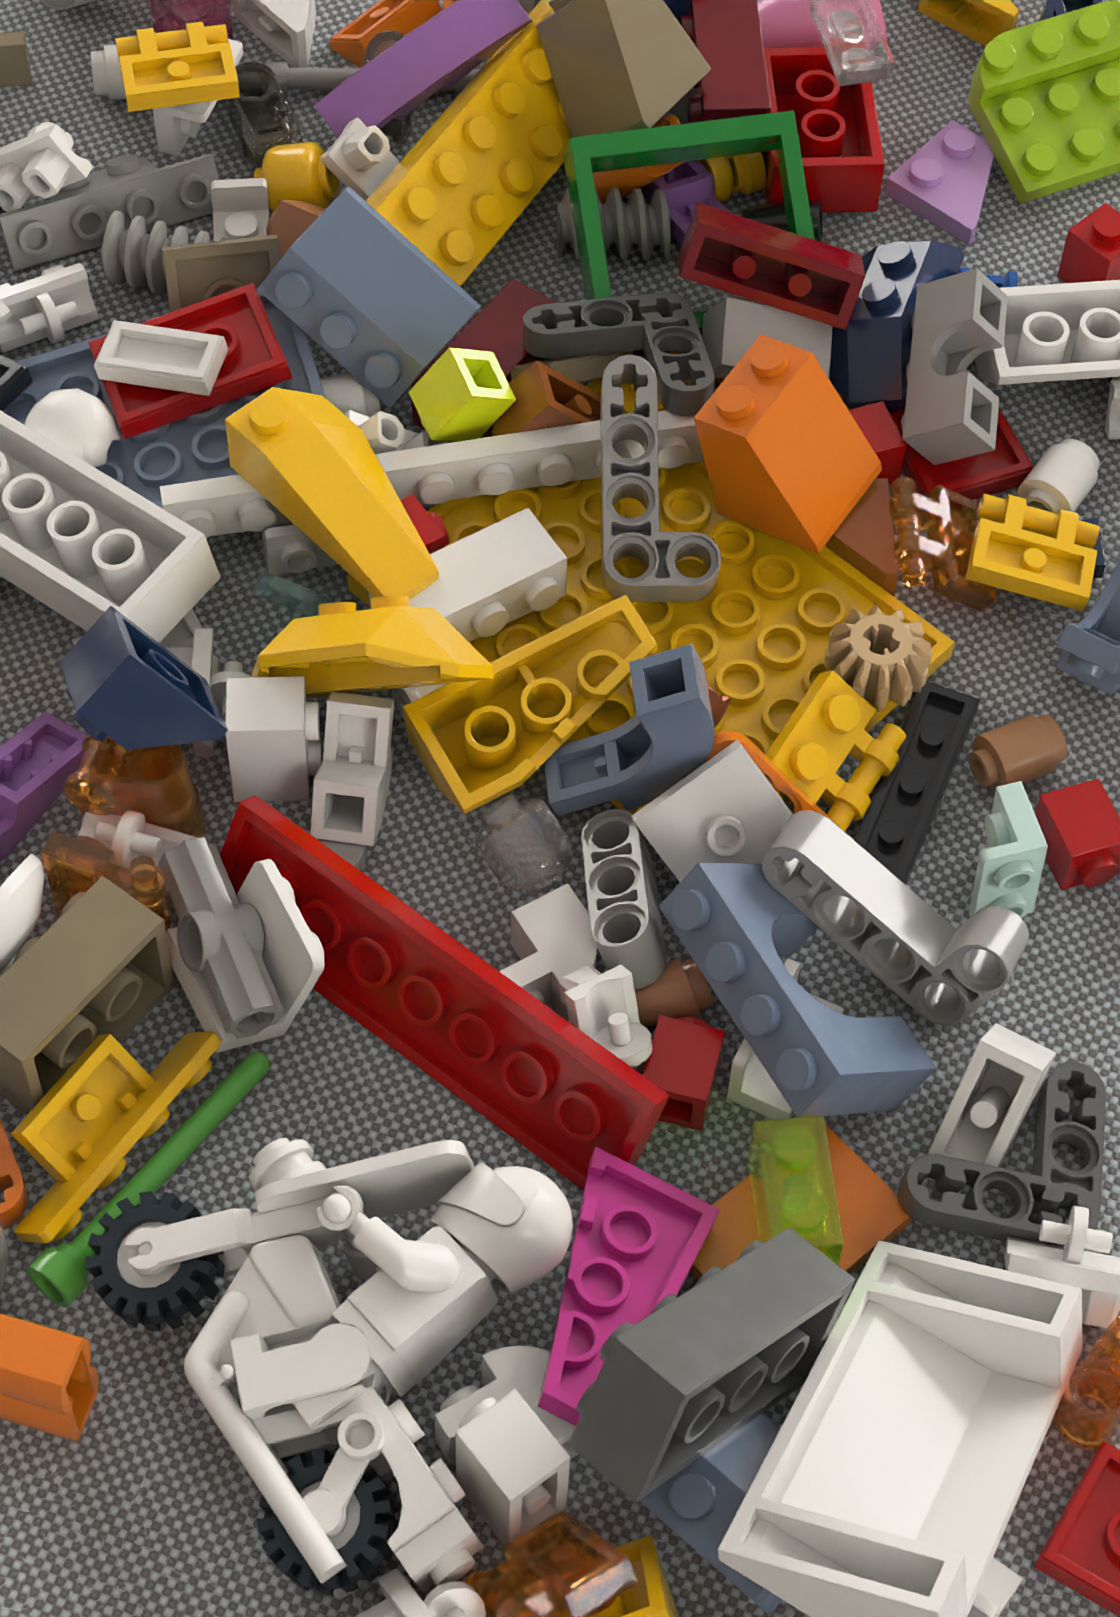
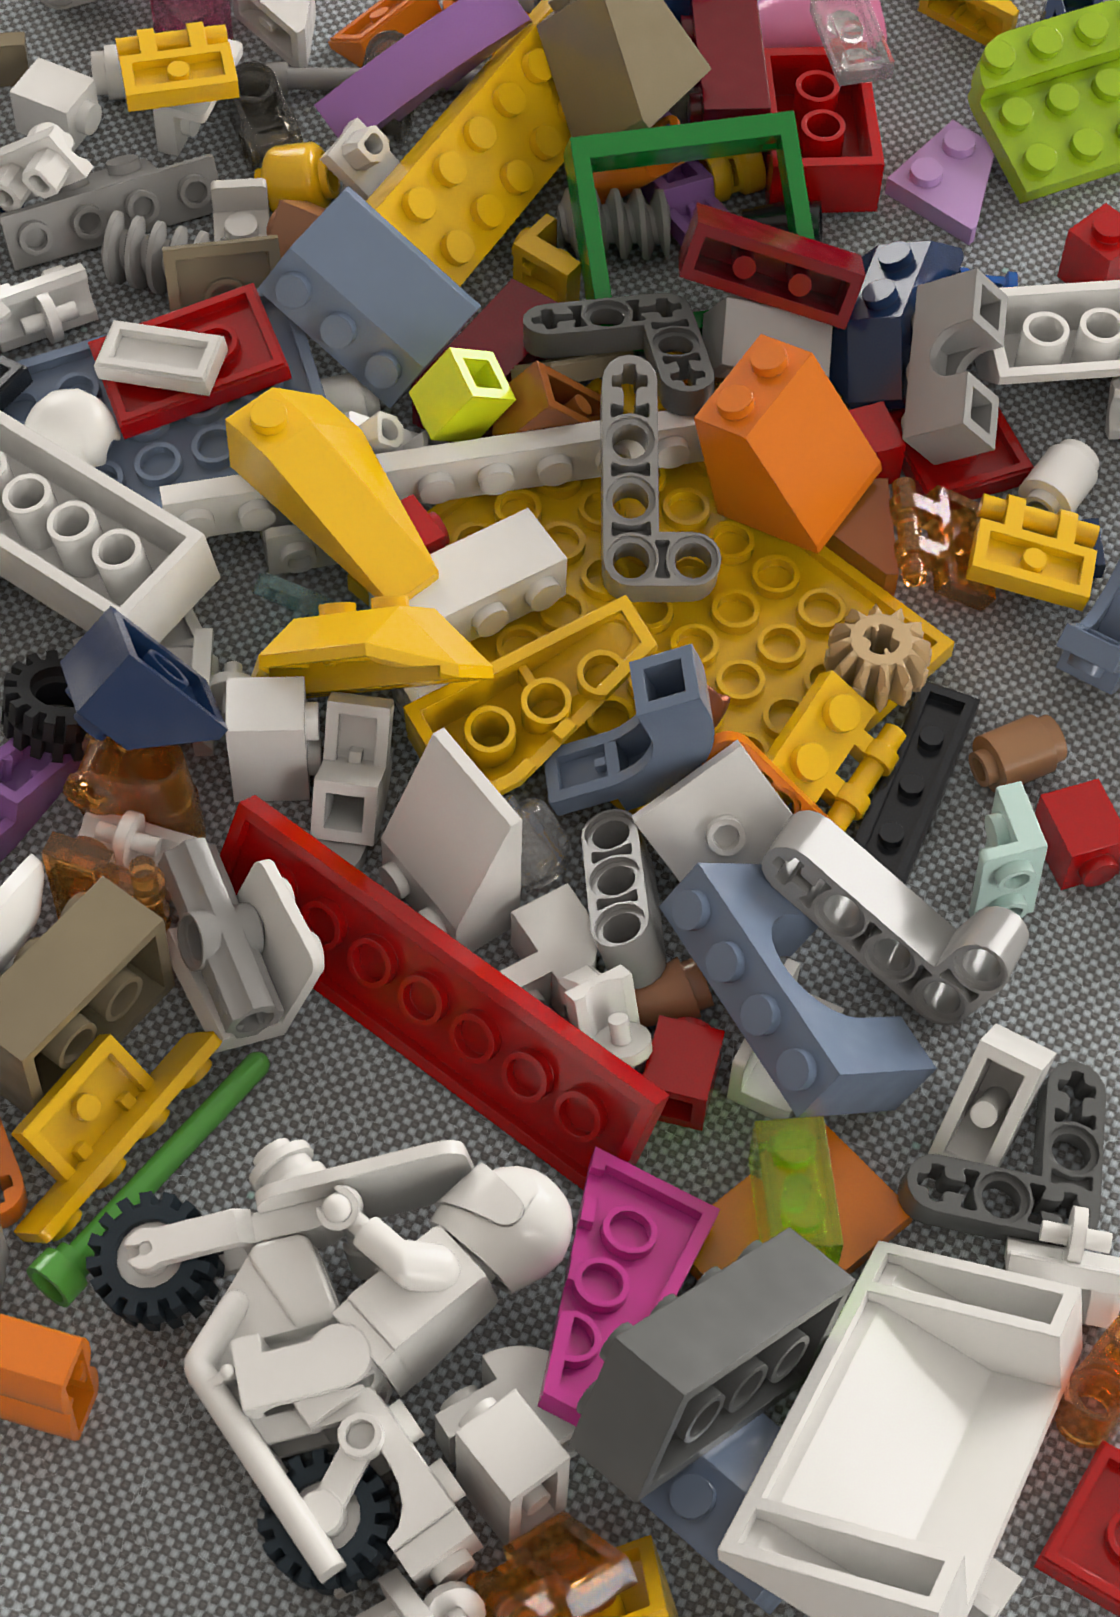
none -> black tyre [1,650,113,763]
none -> white brick [10,57,102,152]
none -> white slope [378,728,522,952]
none -> yellow bracket [511,213,581,303]

